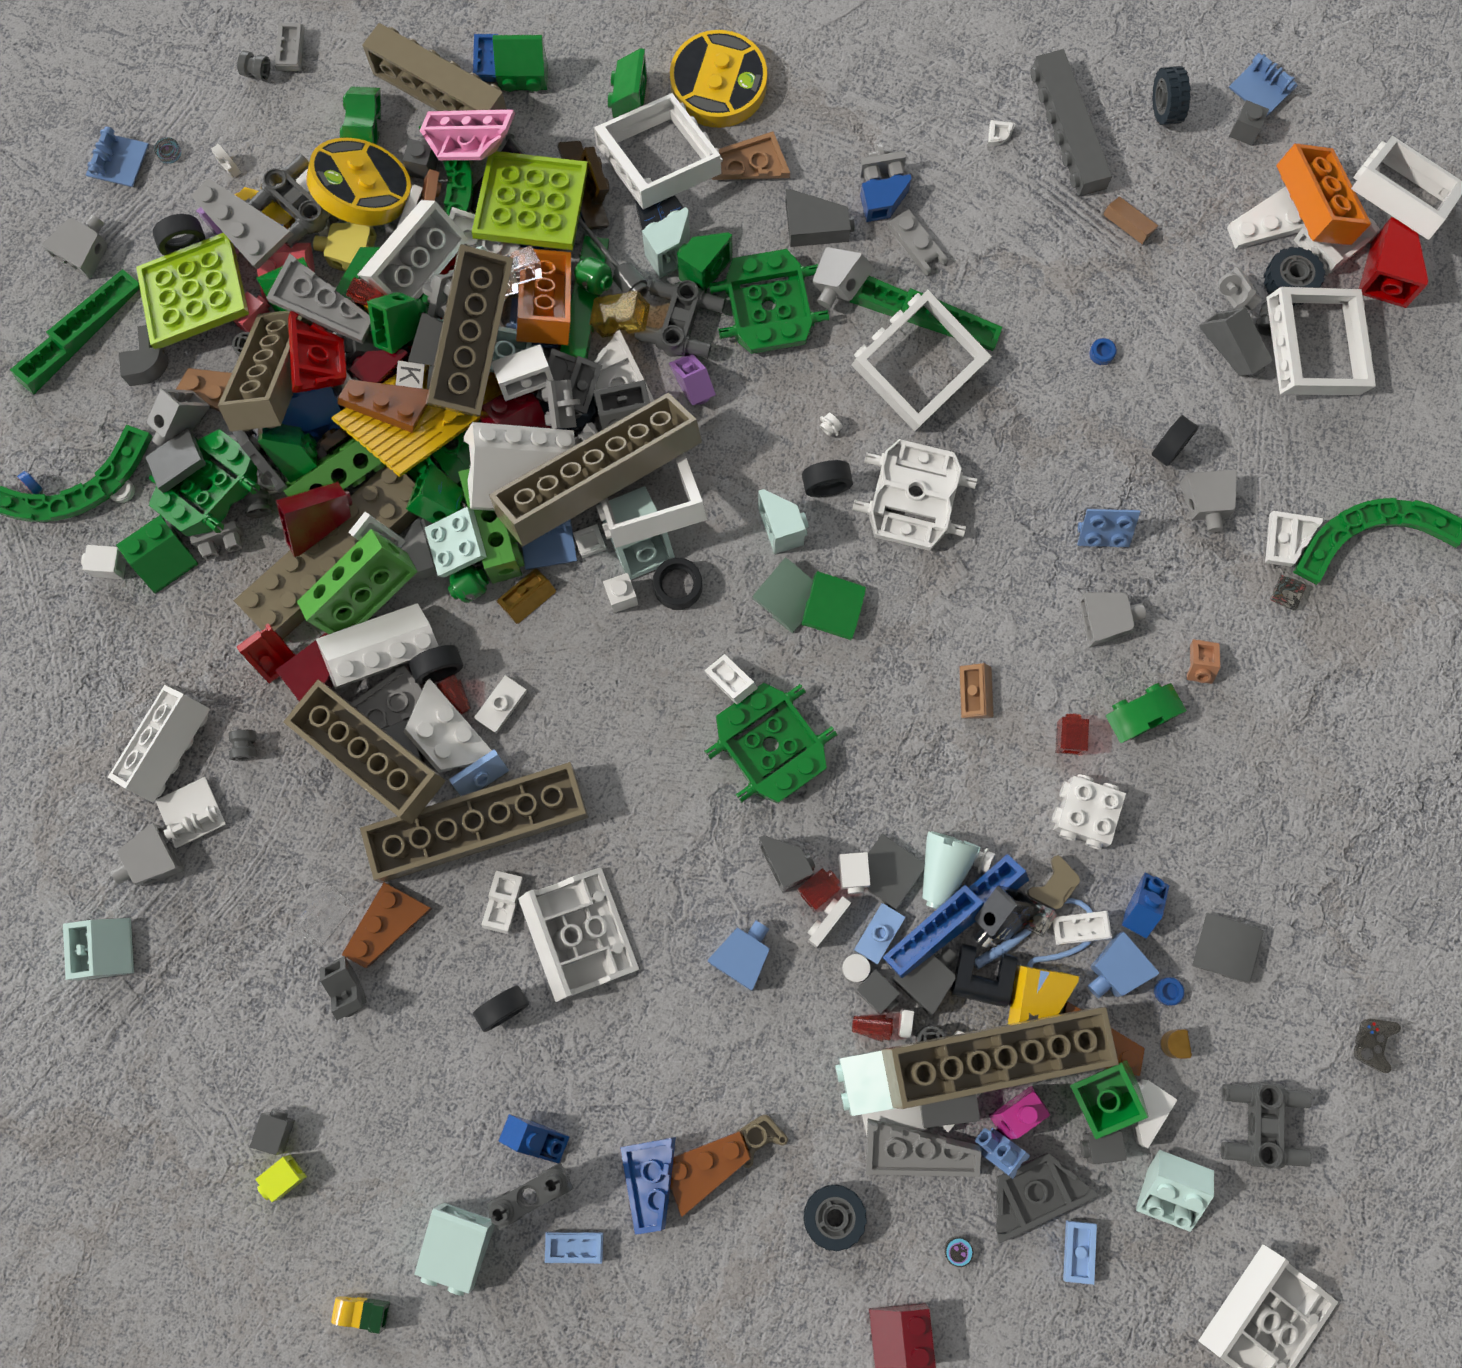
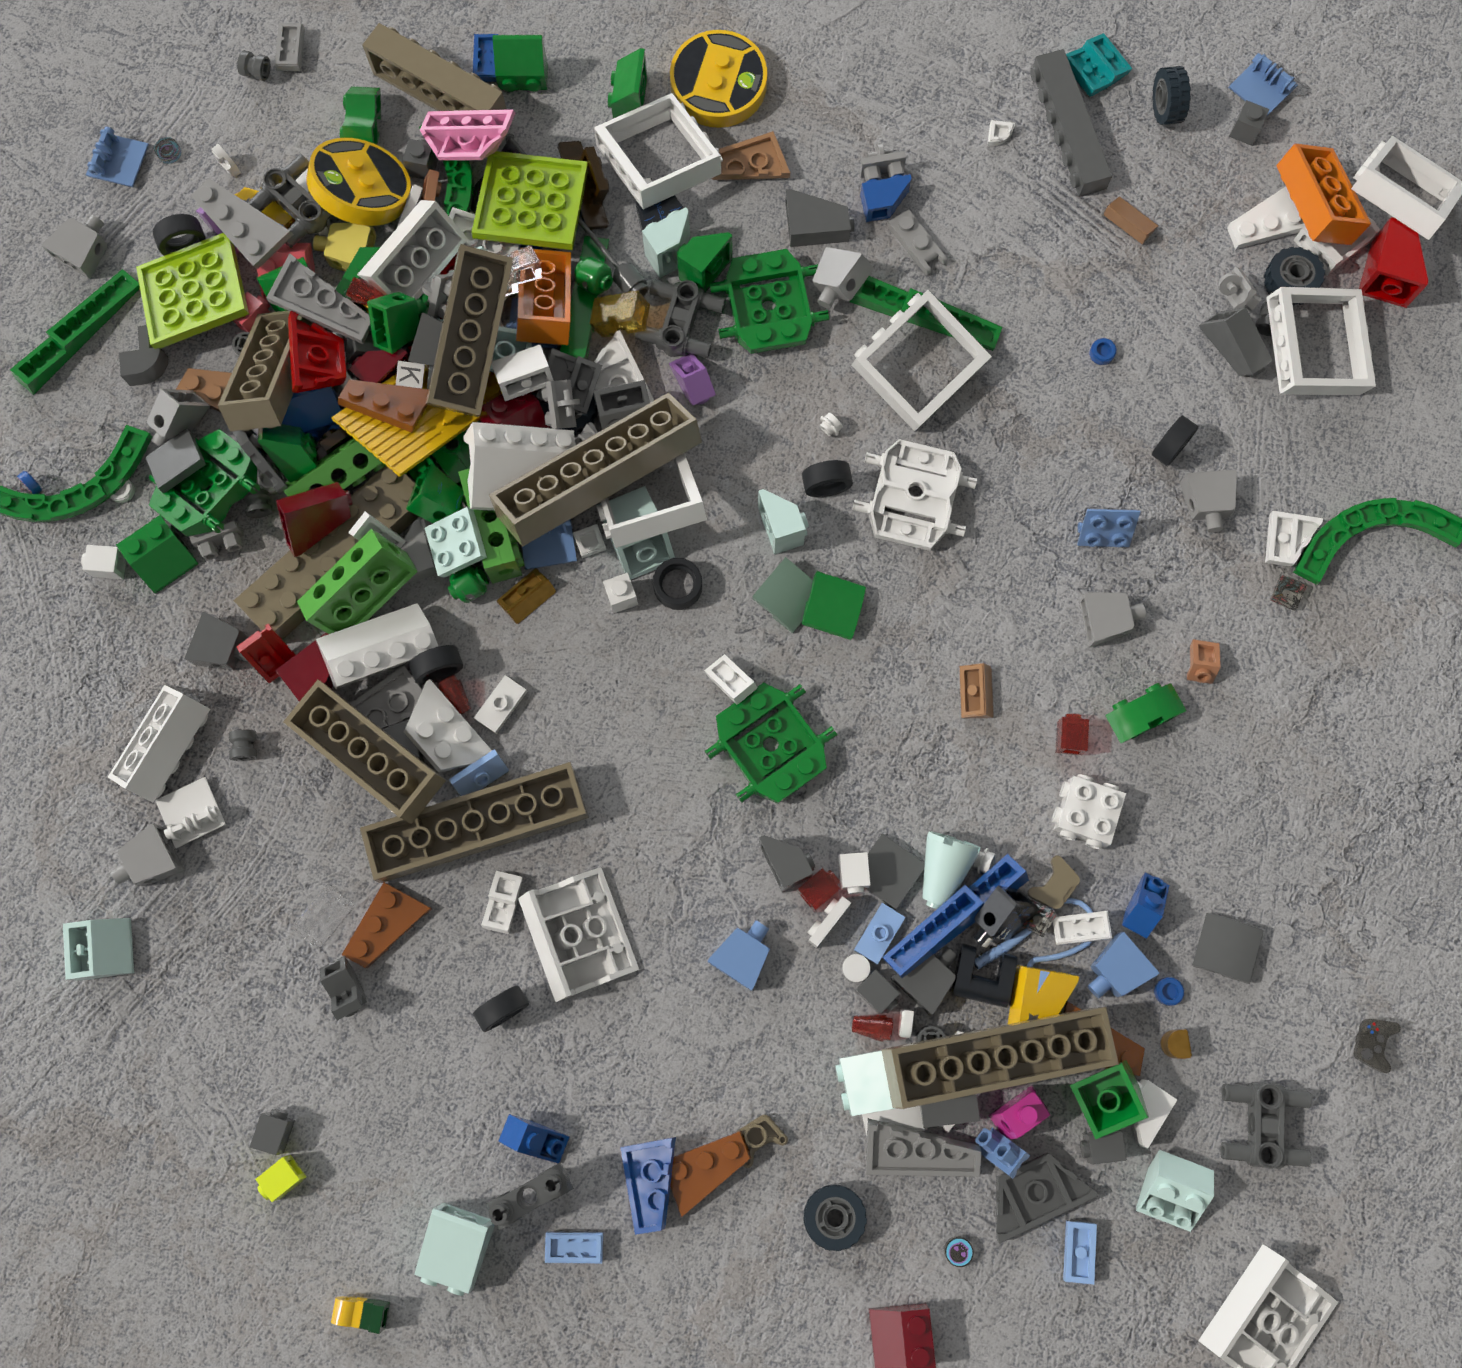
none -> dark grey torso [184,612,248,670]
none -> teal slope [1066,33,1132,97]

